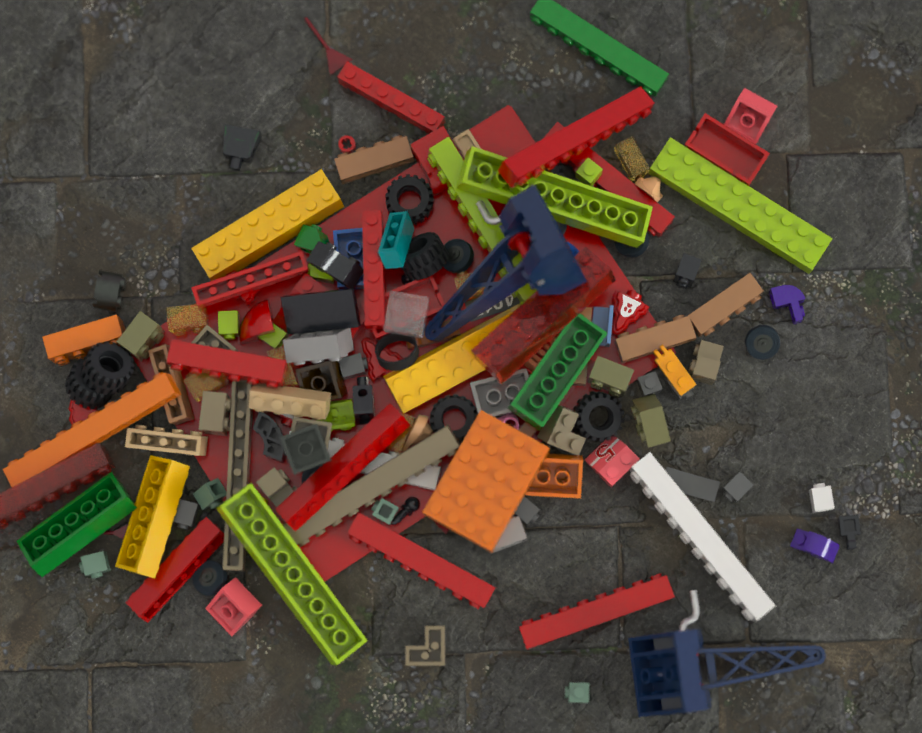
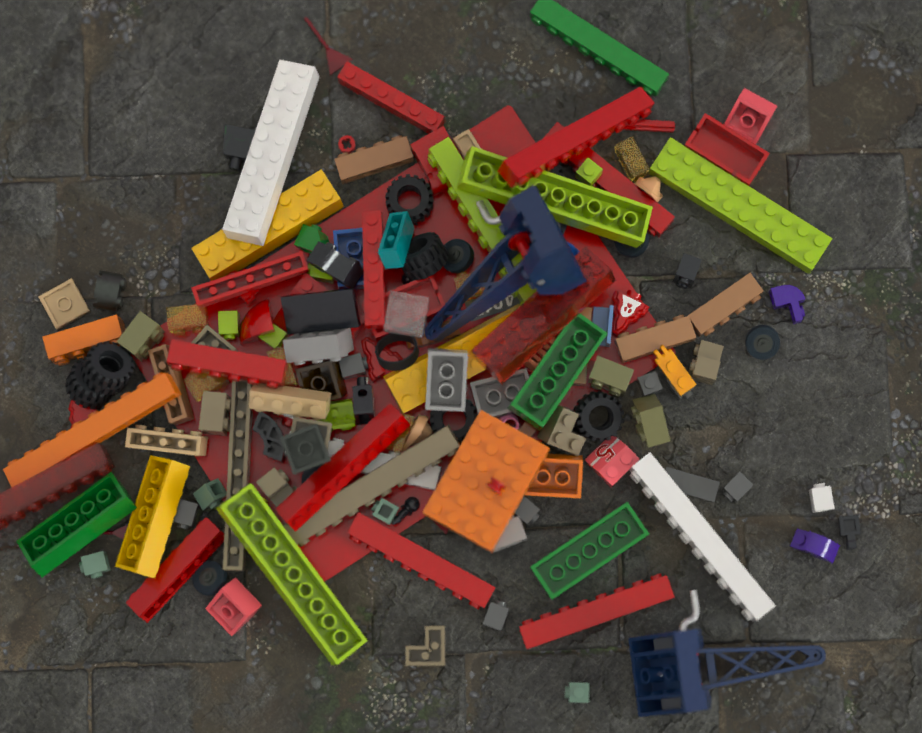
none -> tan tile [39,278,91,330]
none -> white brick [222,60,319,246]
none -> light grey brick [425,348,468,411]
none -> dark grey brick [483,600,509,631]
none -> red bush [486,477,506,495]
none -> green brick [530,502,649,601]
none -> red axle [623,119,675,133]

